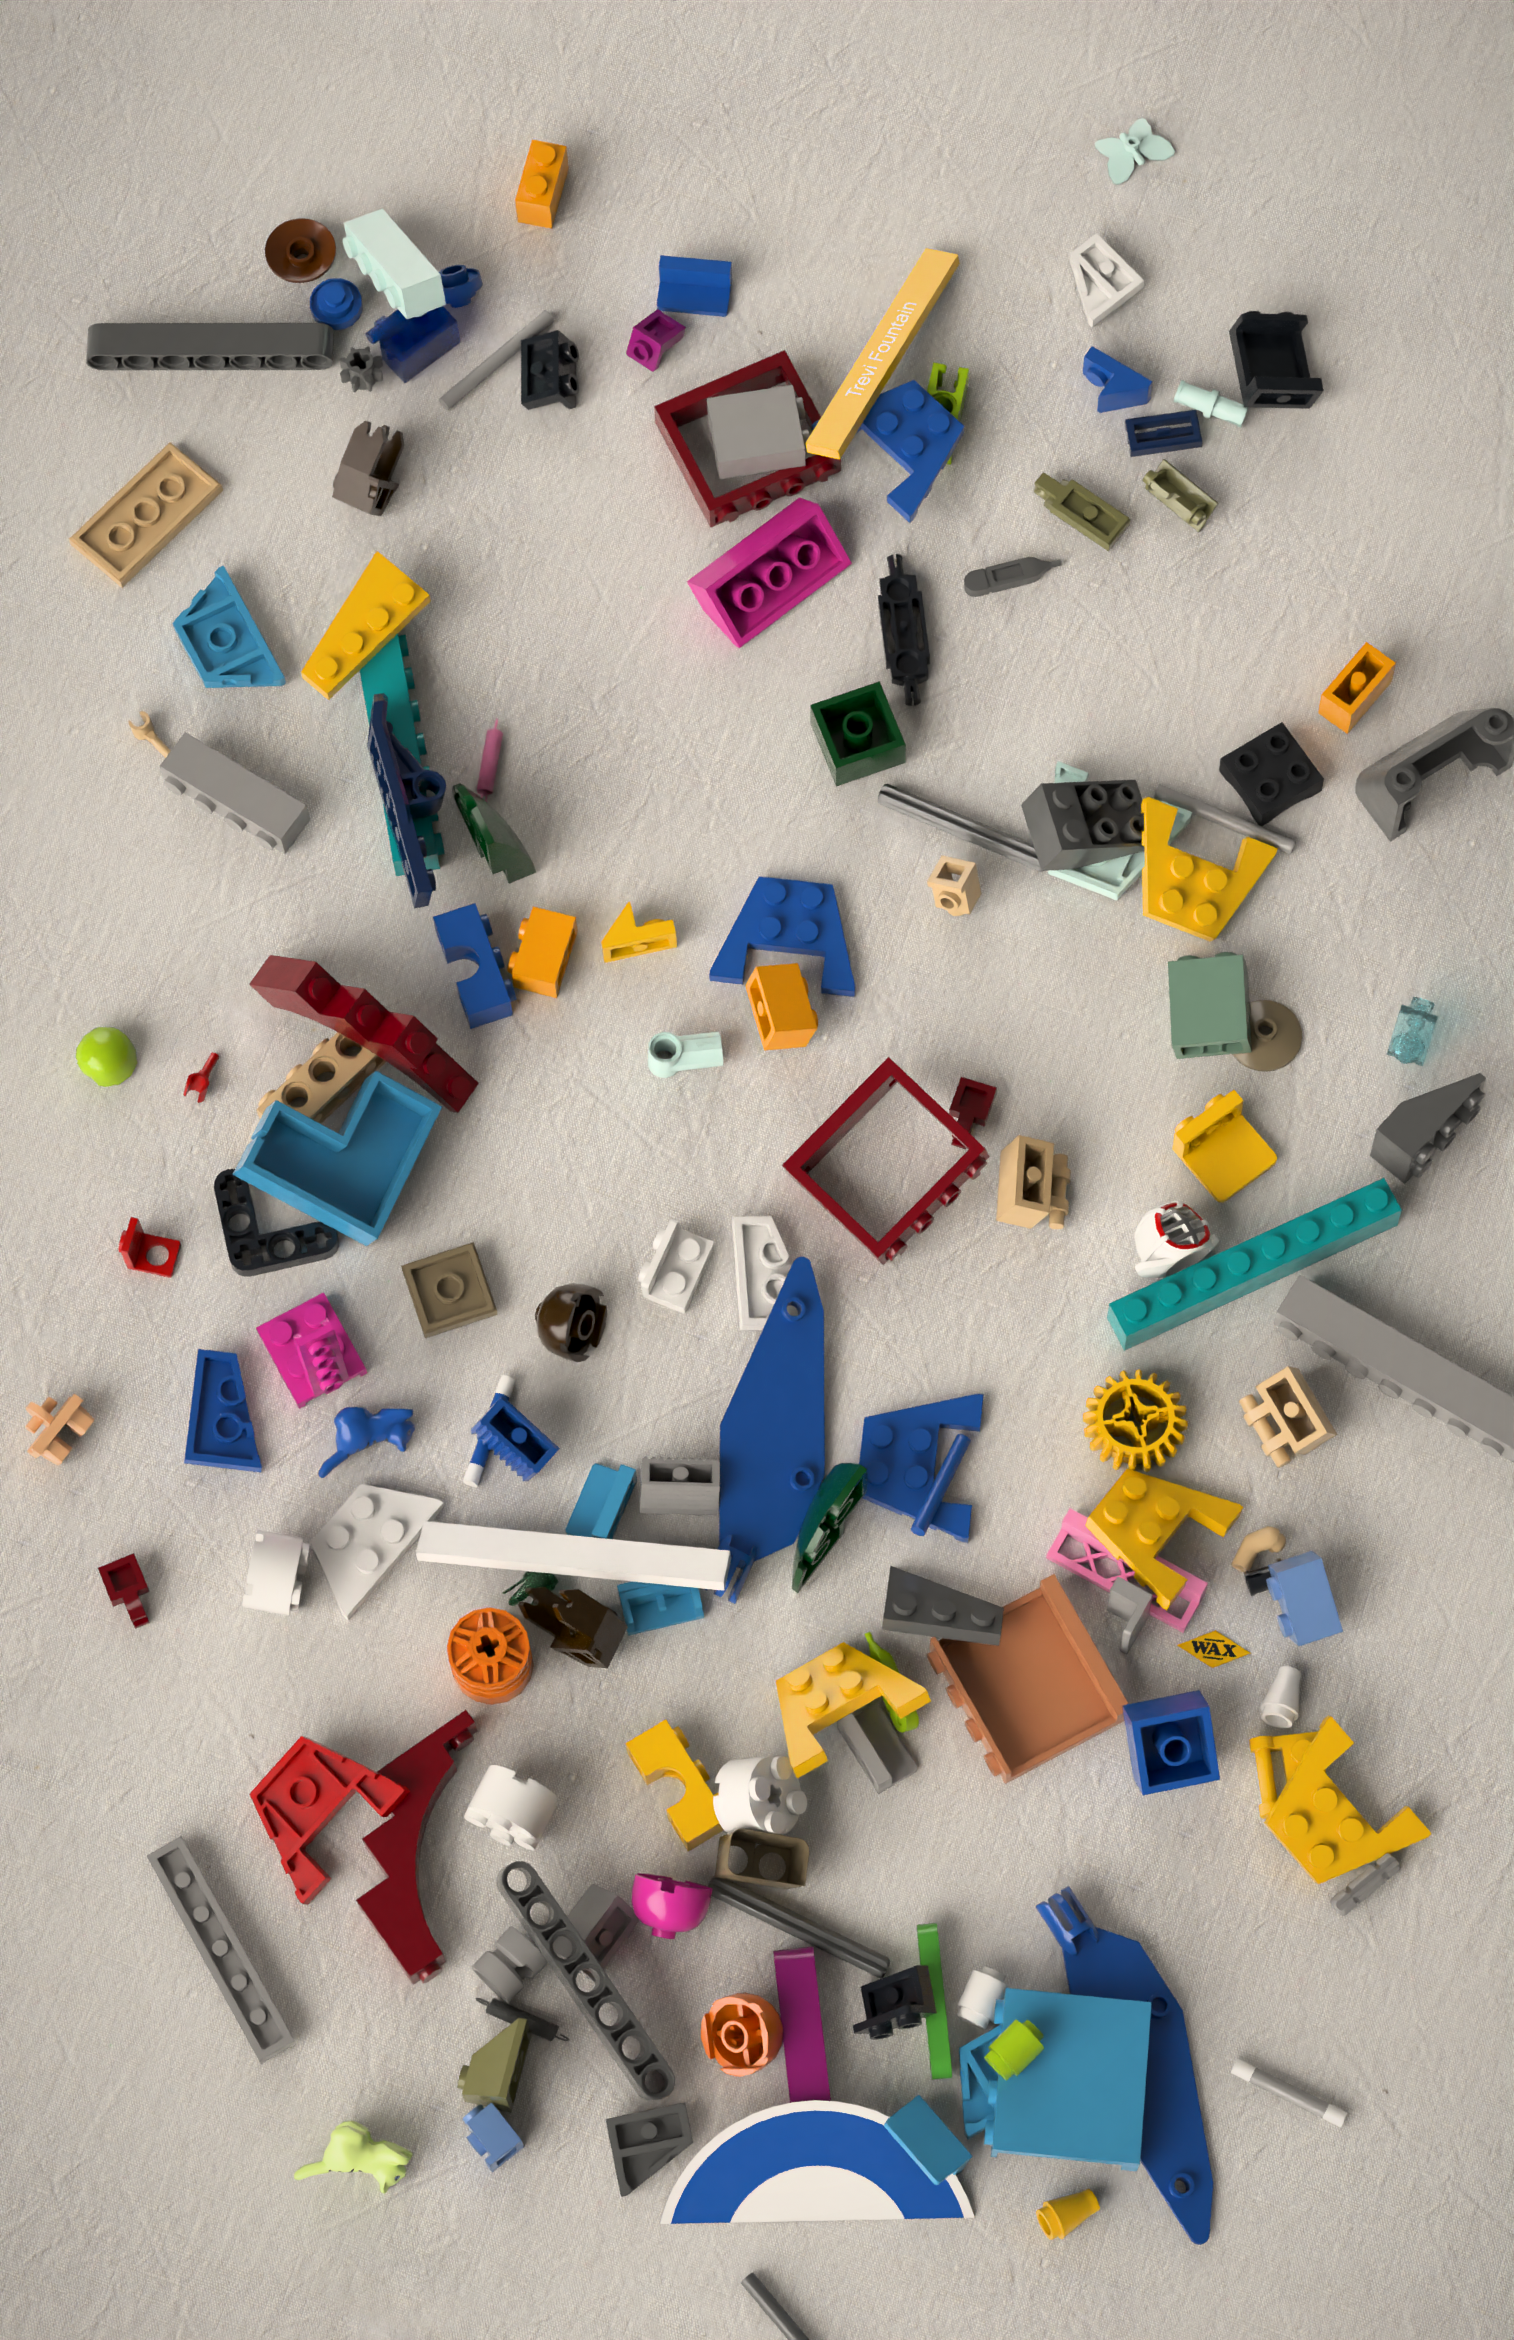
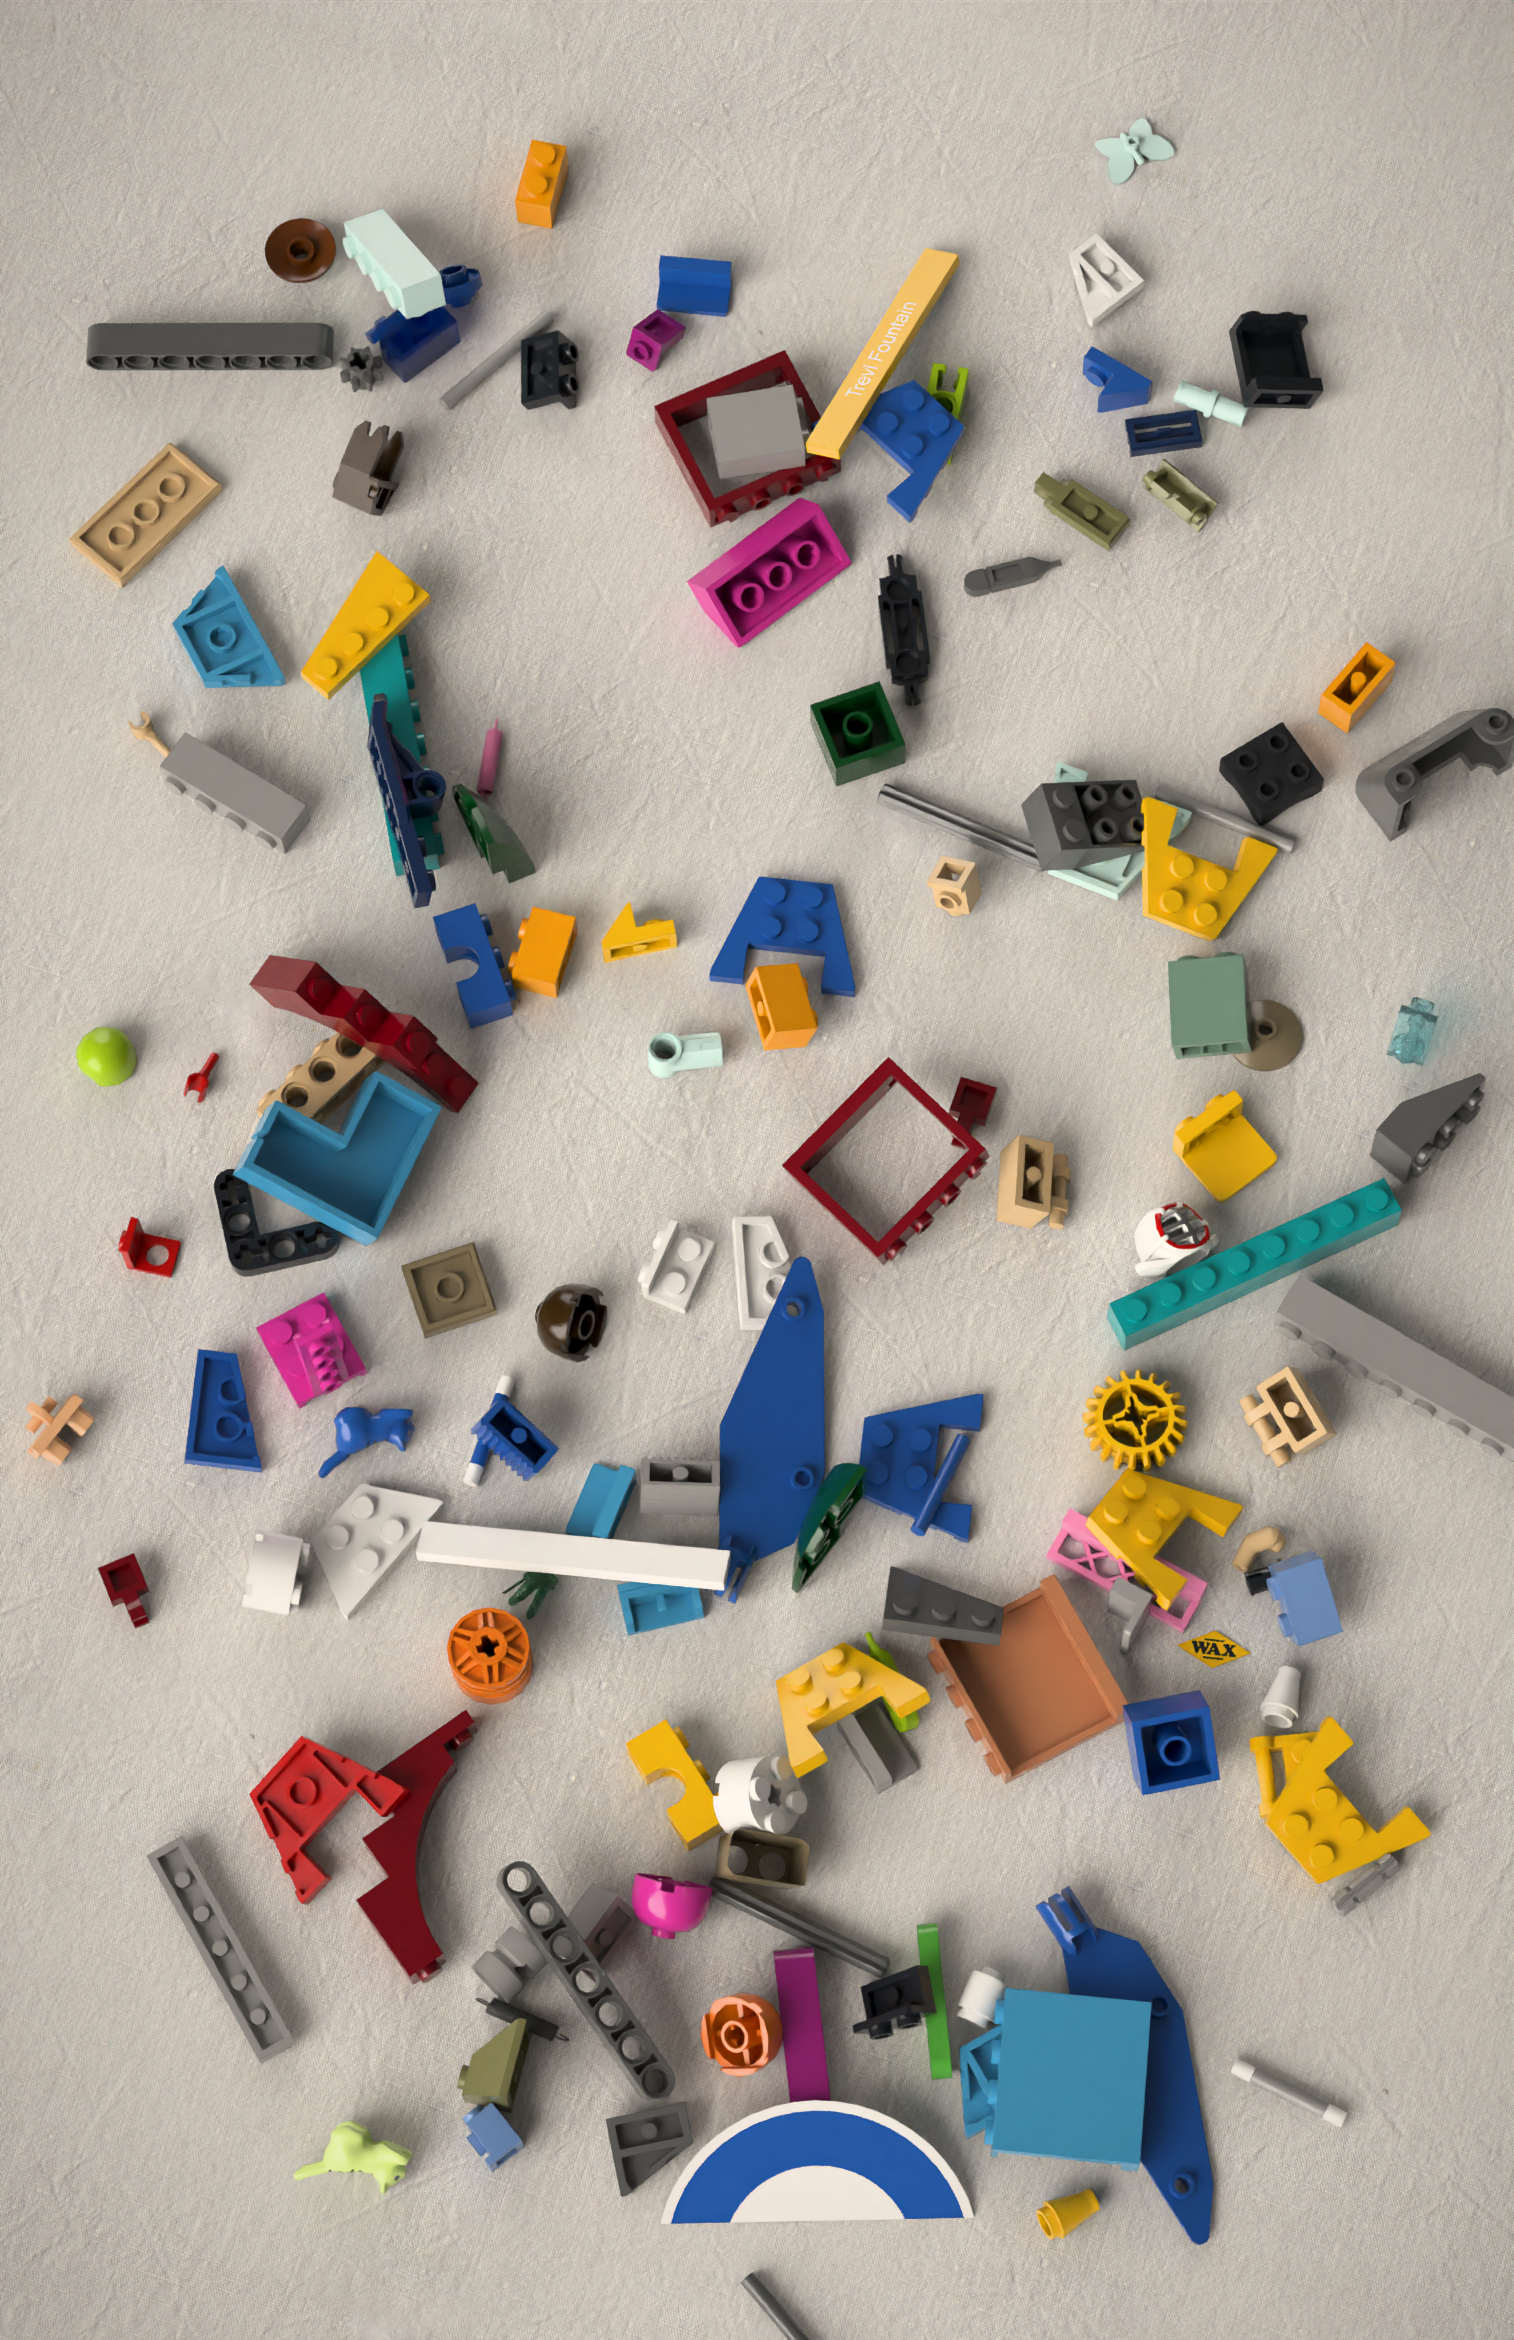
blue plate [310,278,363,330] -> none
white brick [464,1765,558,1851] -> none
dark brown piece [518,1587,628,1668] -> none
dark azure panel [884,2095,973,2185] -> none
lime brick [984,2019,1045,2081] -> none

